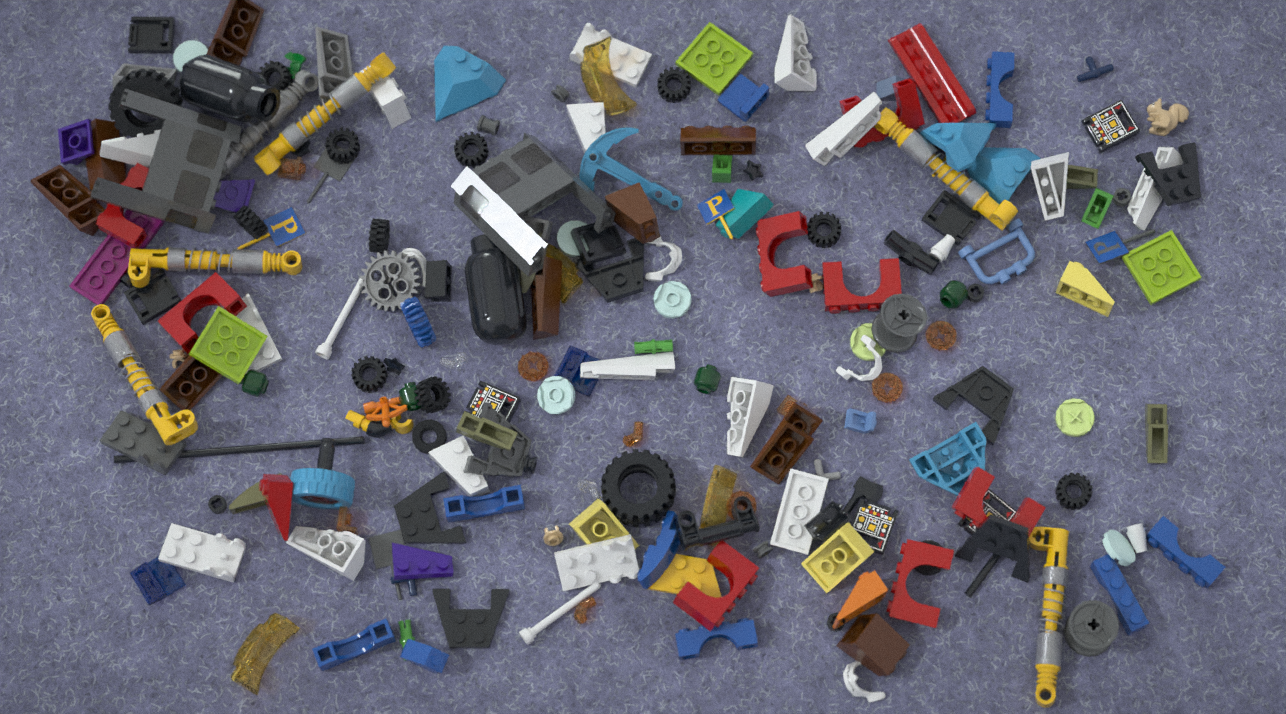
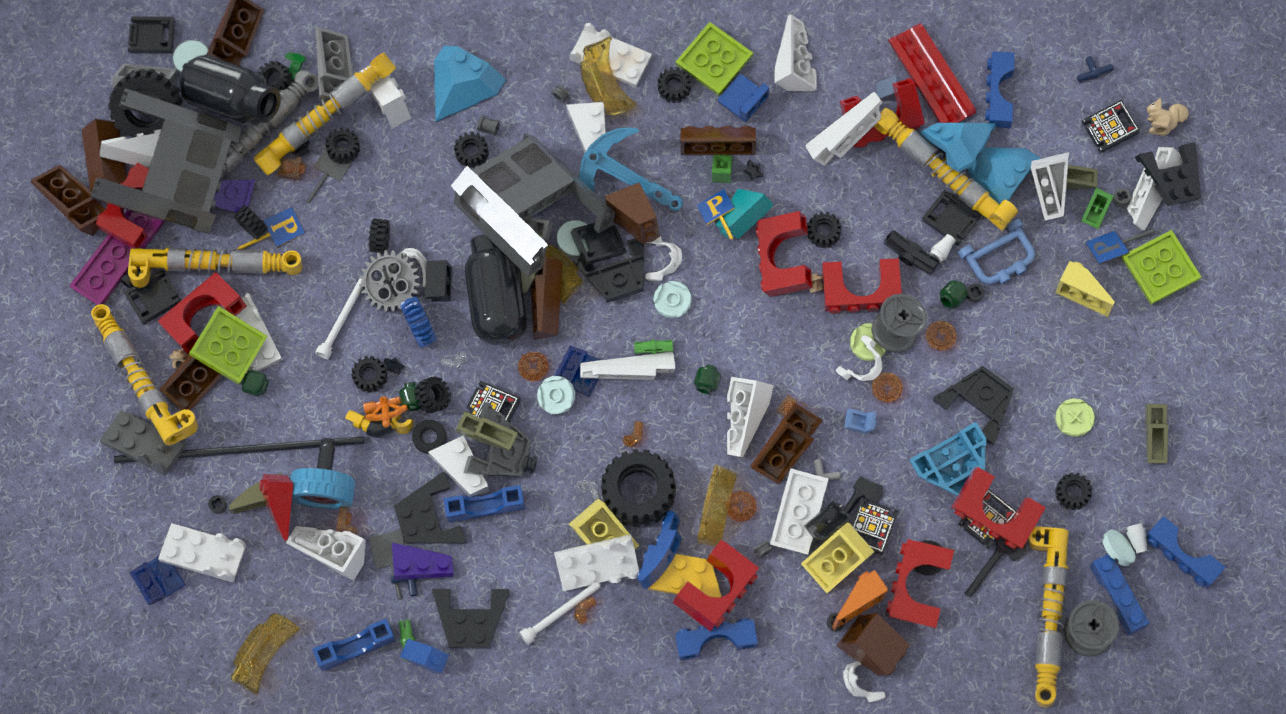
dark purple slope [58,119,94,165] -> none
tan plate [543,525,563,546] -> none
black piece [676,496,760,551] -> none
black wing [955,514,1030,583] -> none

